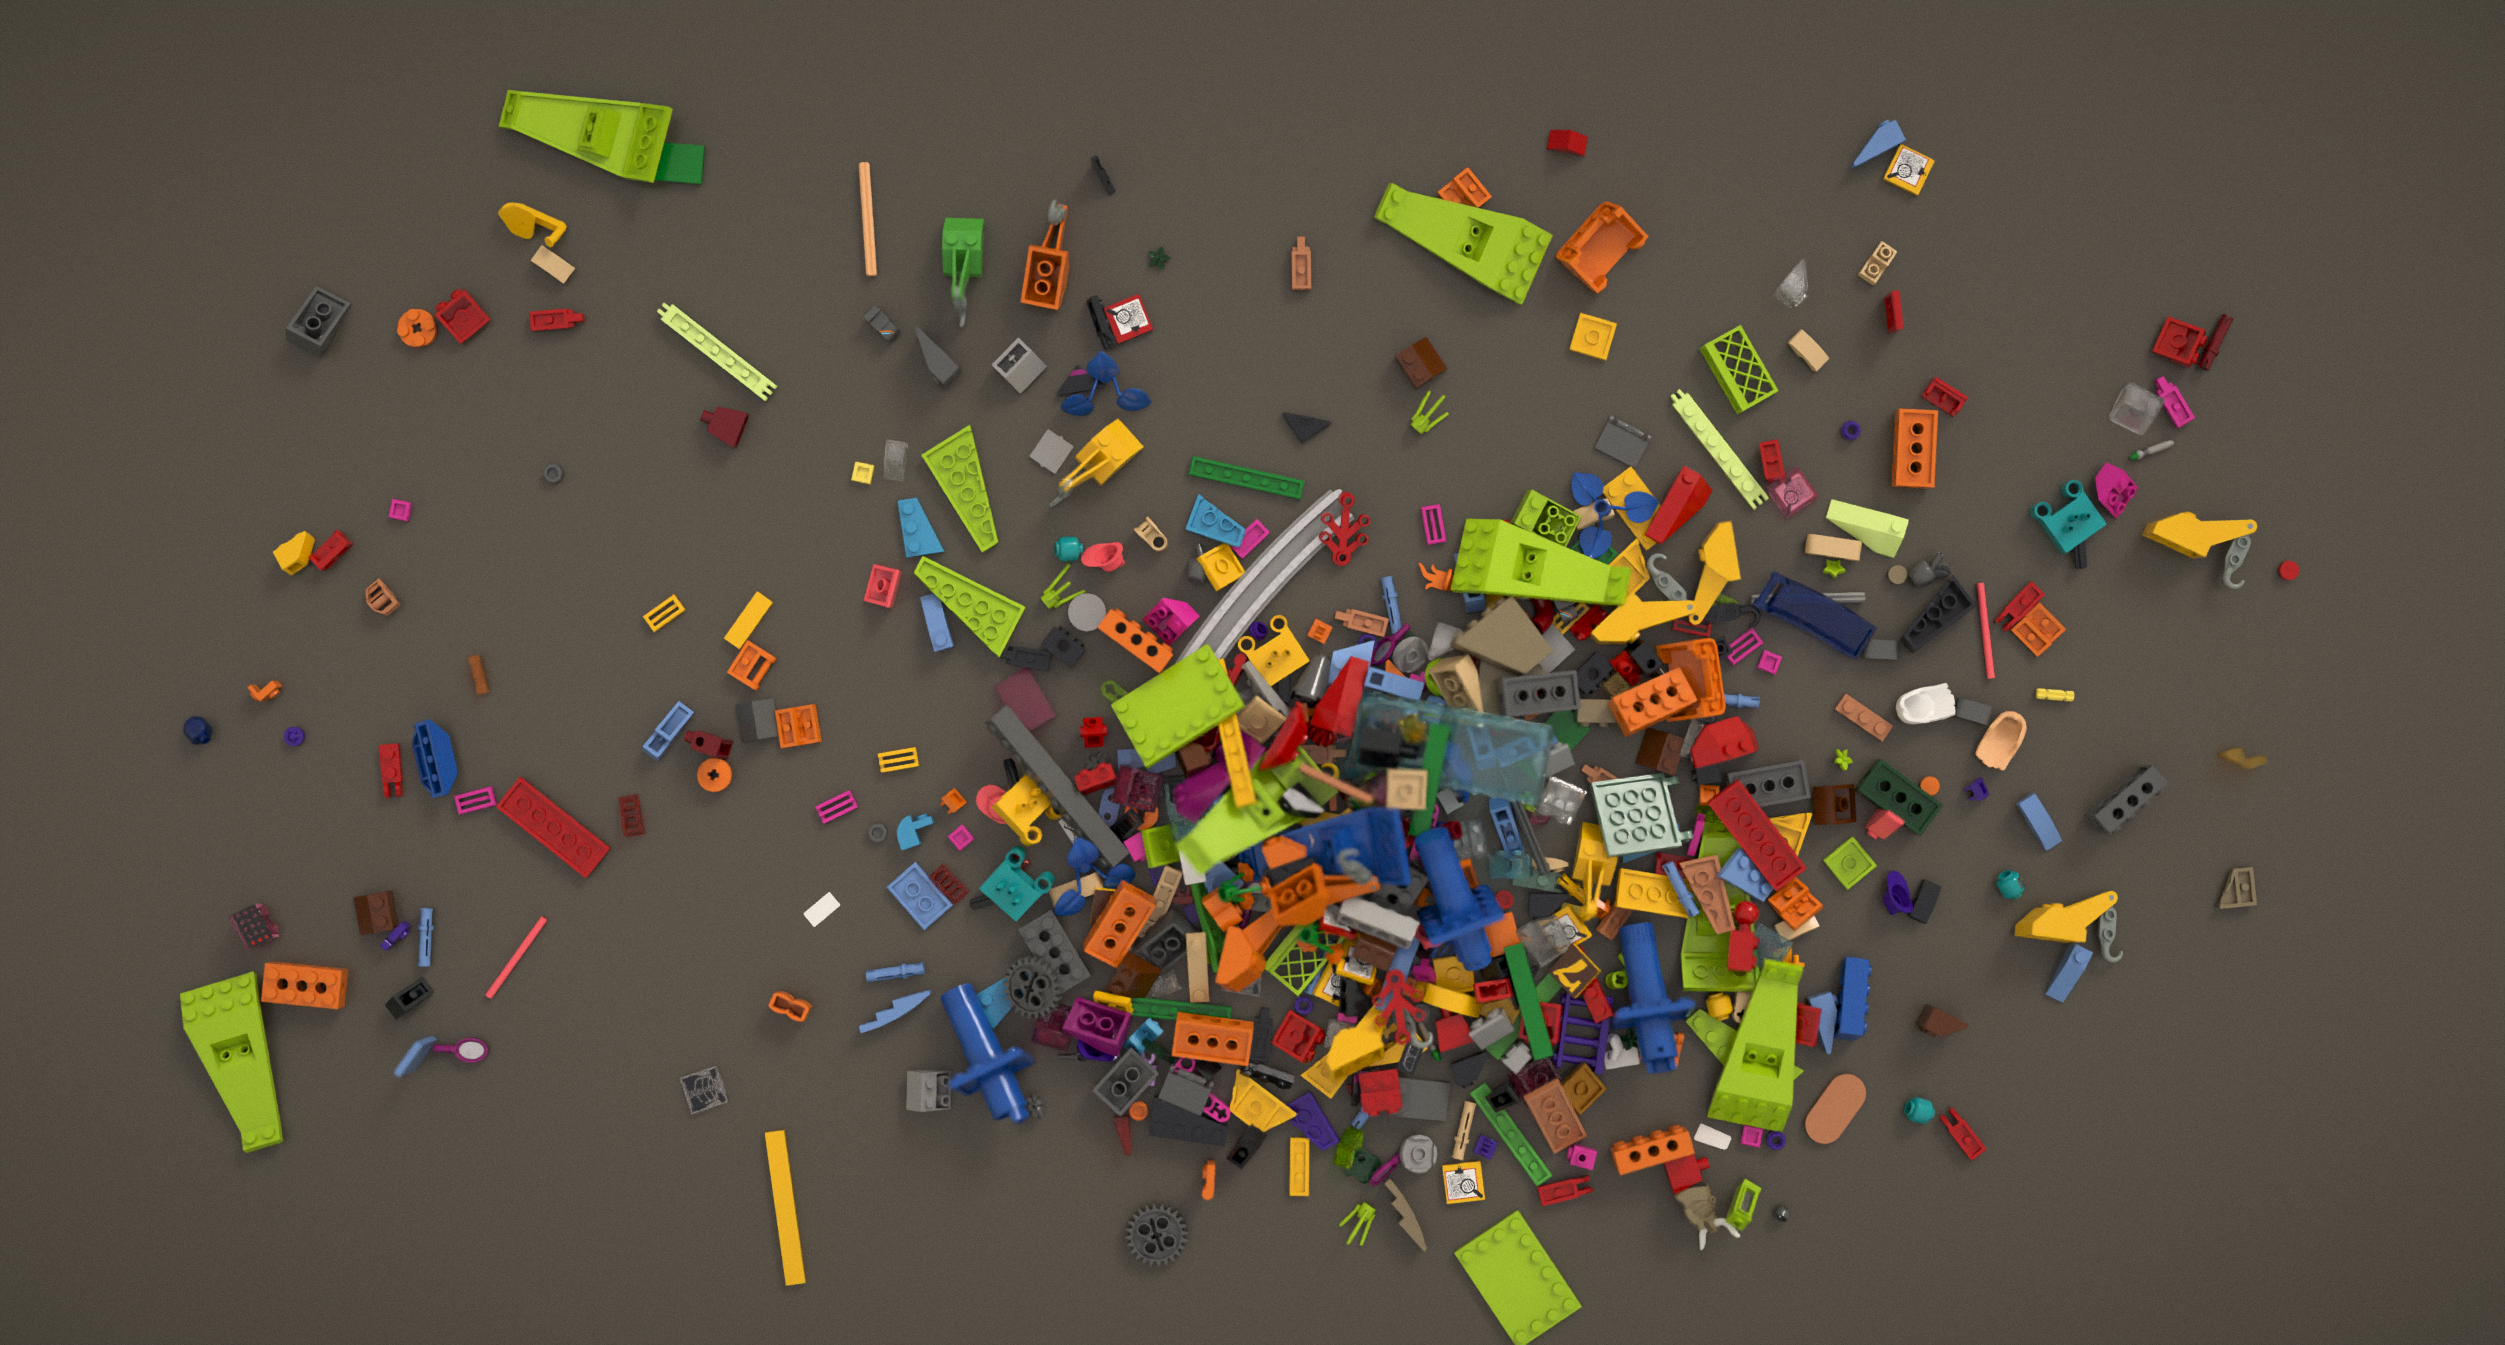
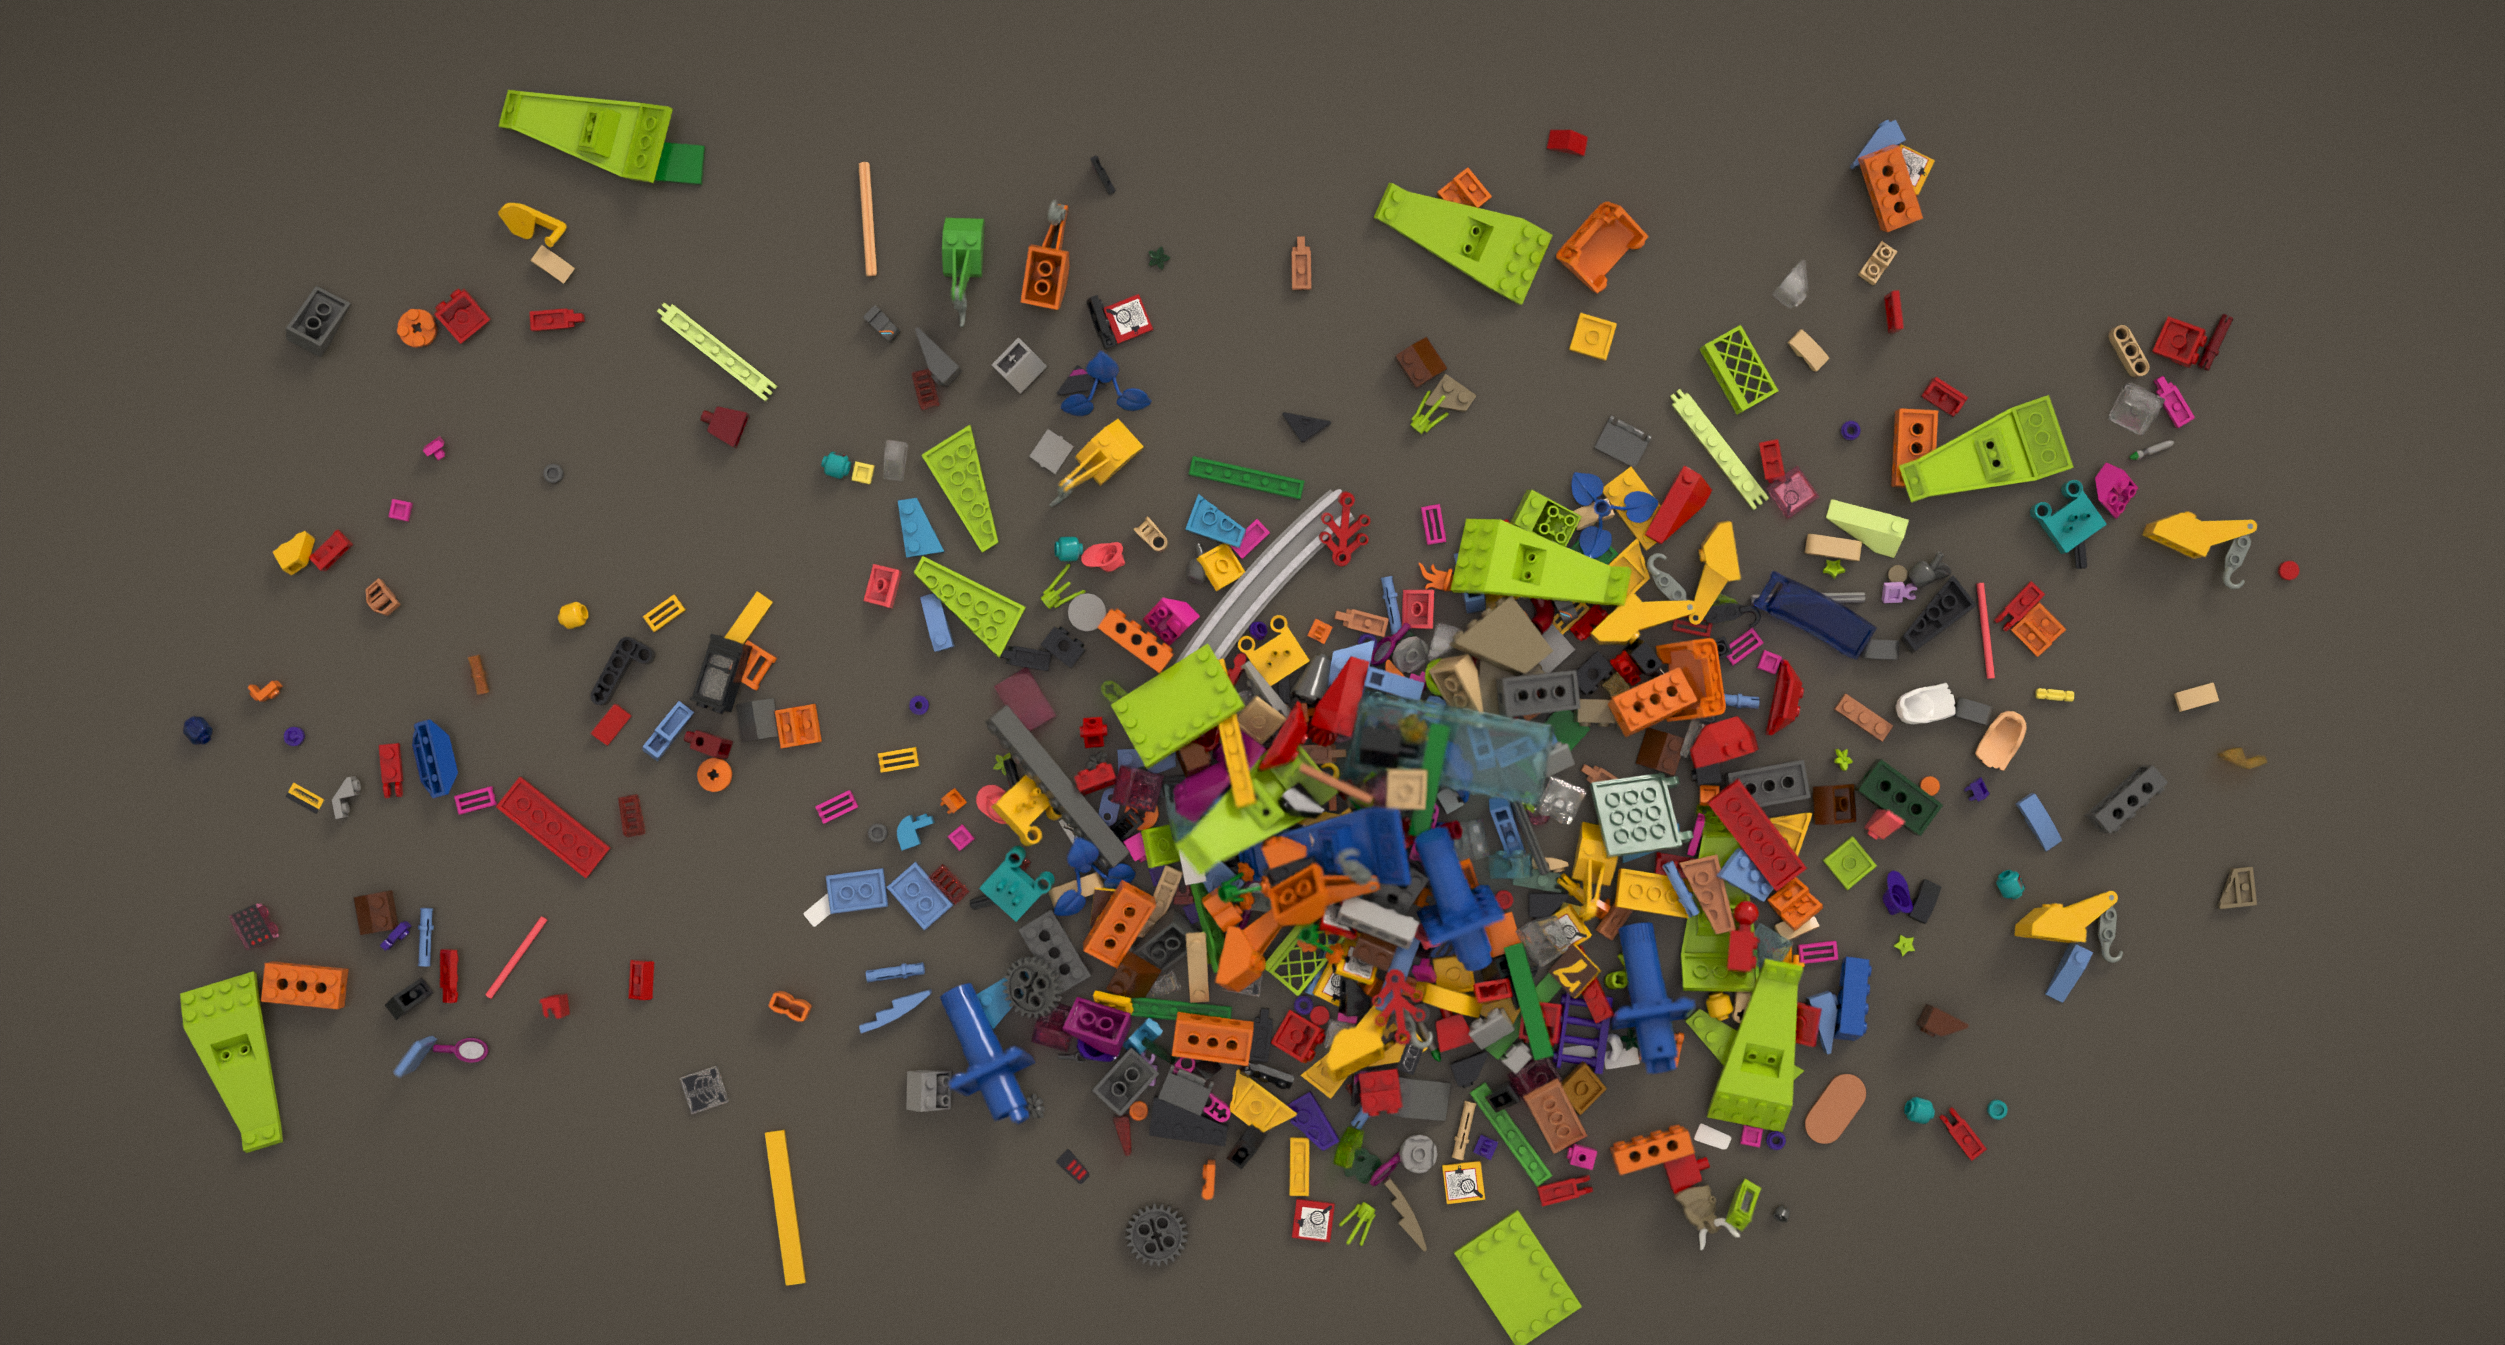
none -> sticker [286,783,324,814]
none -> light grey slope [332,776,361,819]
none -> dark pink tile [423,436,445,461]
none -> red hinge [440,949,458,1003]
none -> red hinge [539,994,570,1019]
none -> yellow head [558,602,588,629]
none -> black beam [590,637,656,705]
none -> red slope [591,704,632,746]
none -> red slope [628,960,654,1000]
none -> black door [690,634,752,714]
none -> teal head [821,451,851,479]
none -> medium blue tile [826,868,888,914]
none -> dark purple plate [909,696,929,715]
none -> clear red slope [911,368,940,410]
none -> lime plant [993,753,1011,776]
none -> black sticker [1056,1149,1089,1184]
none -> tile [1292,1198,1335,1242]
none -> red tile [1310,1005,1329,1025]
none -> coral slope [1402,590,1434,629]
none -> dark tan wing [1424,374,1477,412]
none -> white sticker [1562,1045,1595,1063]
none -> red wedge [1765,659,1804,736]
none -> dark pink tile [1797,941,1839,964]
none -> orange brick [1858,144,1923,232]
none -> lavender plate [1882,582,1917,603]
none -> lime piece [1893,934,1915,957]
none -> lime wing [1899,395,2074,502]
none -> teal tile [1987,1100,2008,1120]
none -> tan beam [2108,325,2150,378]
none -> tan slope [2174,682,2219,712]

